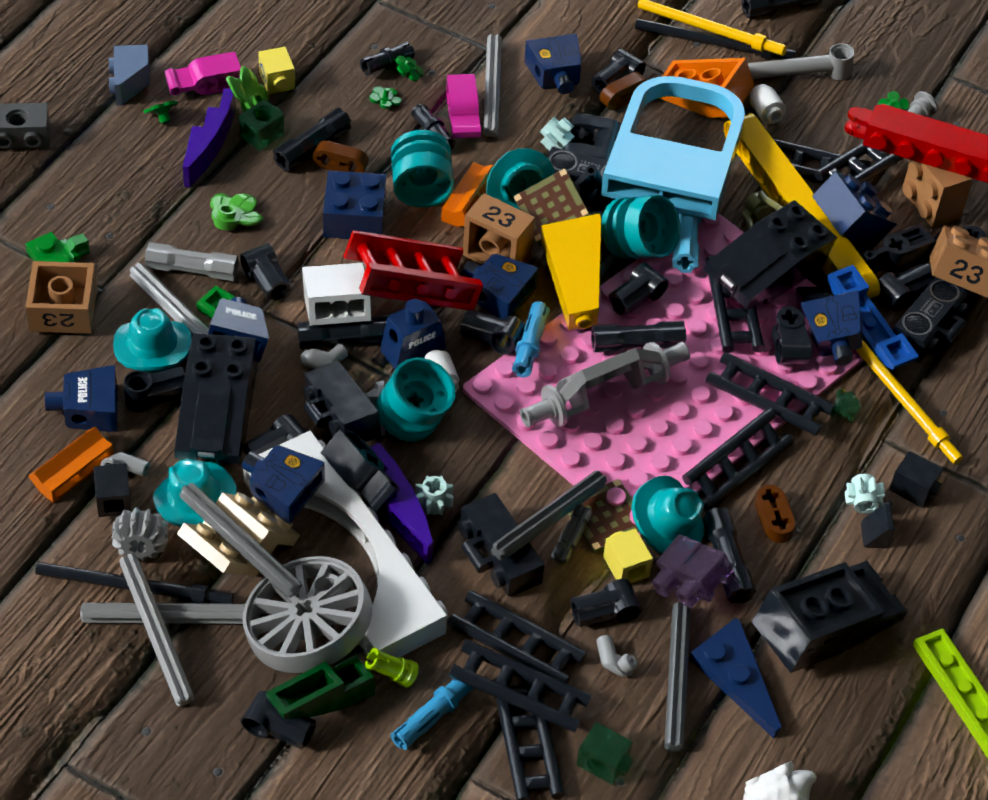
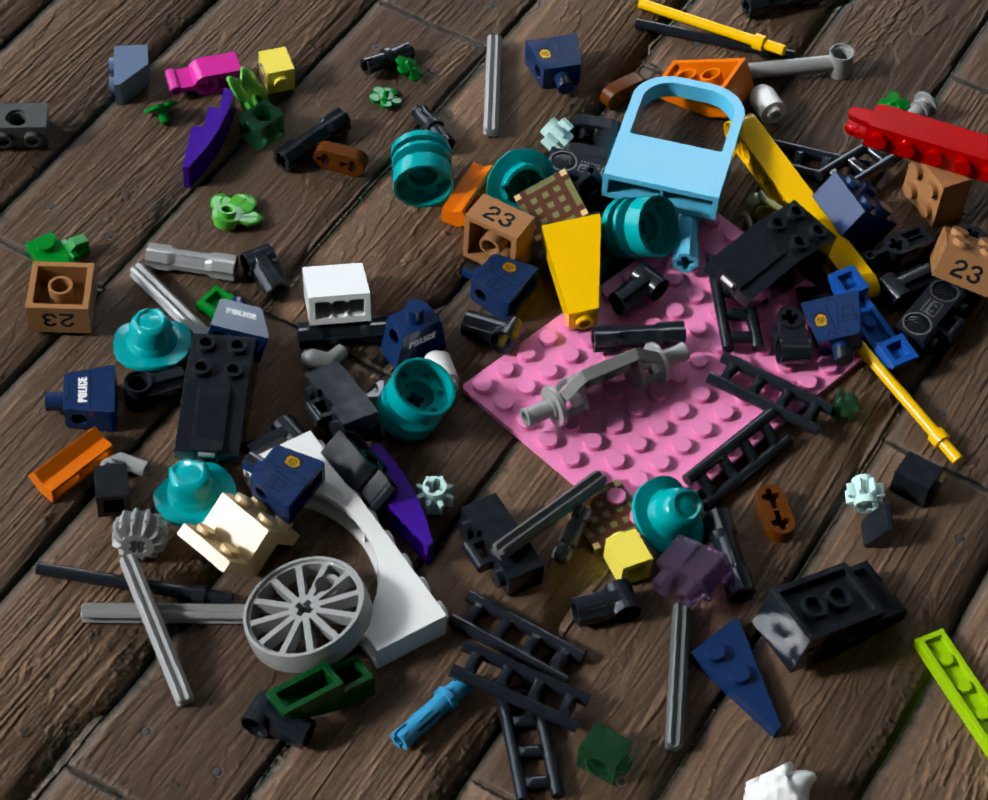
dark grey axle [179,483,302,598] -> none
dark blue brick [323,171,386,239] -> none
red fence [343,230,484,311] -> none
lime pin [365,648,419,688] -> none
dark pink piece [446,74,481,138] -> none
dark azure pin [512,302,550,378] -> none
black piece [592,48,646,95] -> none
light grey arm [596,635,638,677] -> none

